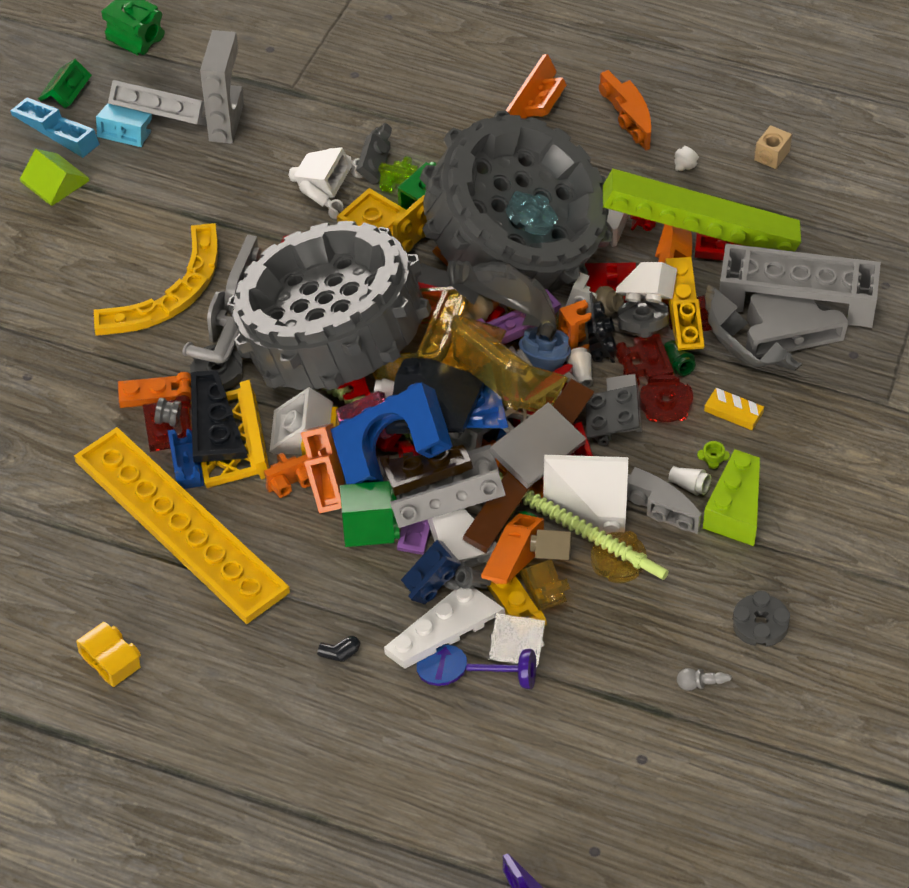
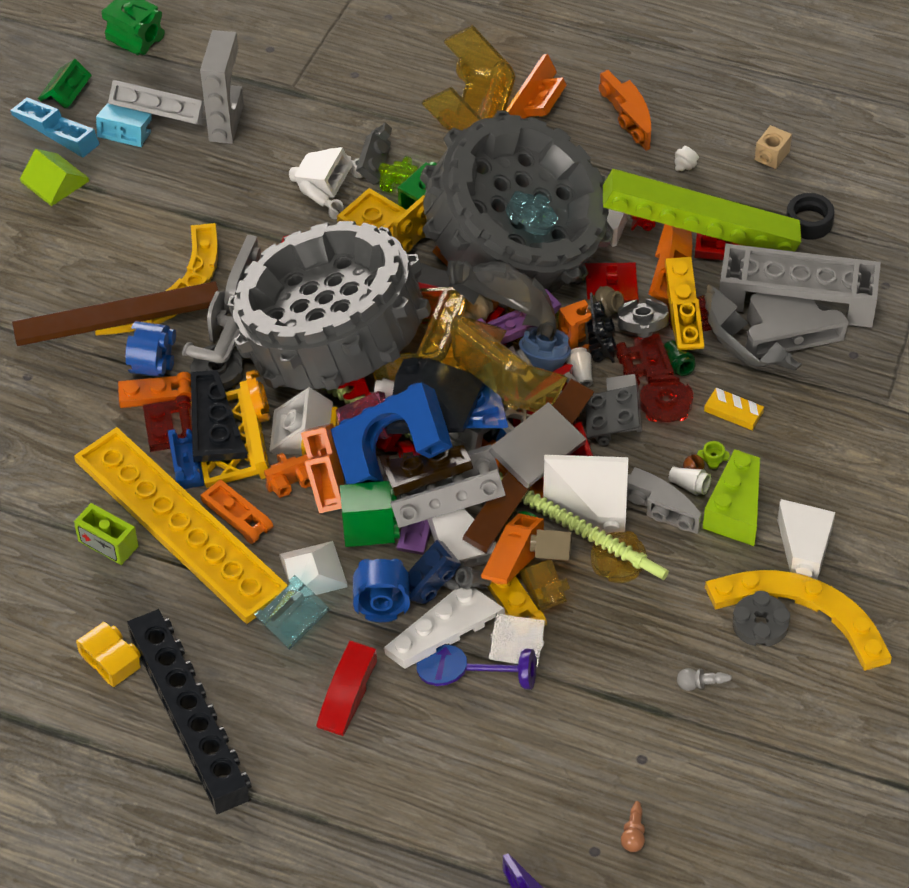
dark grey wheel [154,397,182,427] -> none
black arm [317,636,360,662] -> none
white bracket [566,272,597,313] -> none
white slope [616,262,677,303] -> none
none -> reddish brown tile [12,281,218,346]
none -> lime brick [74,503,139,565]
none -> blue brick [125,321,176,377]
none -> black brick [127,609,252,815]
none -> orange plate [201,479,273,544]
none -> light orange tile [246,369,271,423]
none -> clear light blue plate [254,575,330,650]
none -> white slope [279,541,348,601]
none -> red slope [316,640,377,736]
none -> blue brick [353,559,410,623]
none -> clear yellow windscreen [422,25,515,131]
none -> nougat bar [621,801,645,852]
none -> dark orange hinge [683,454,705,469]
none -> yellow plate [705,570,892,671]
none -> white slope [777,499,835,580]
none -> black tyre [786,193,835,240]

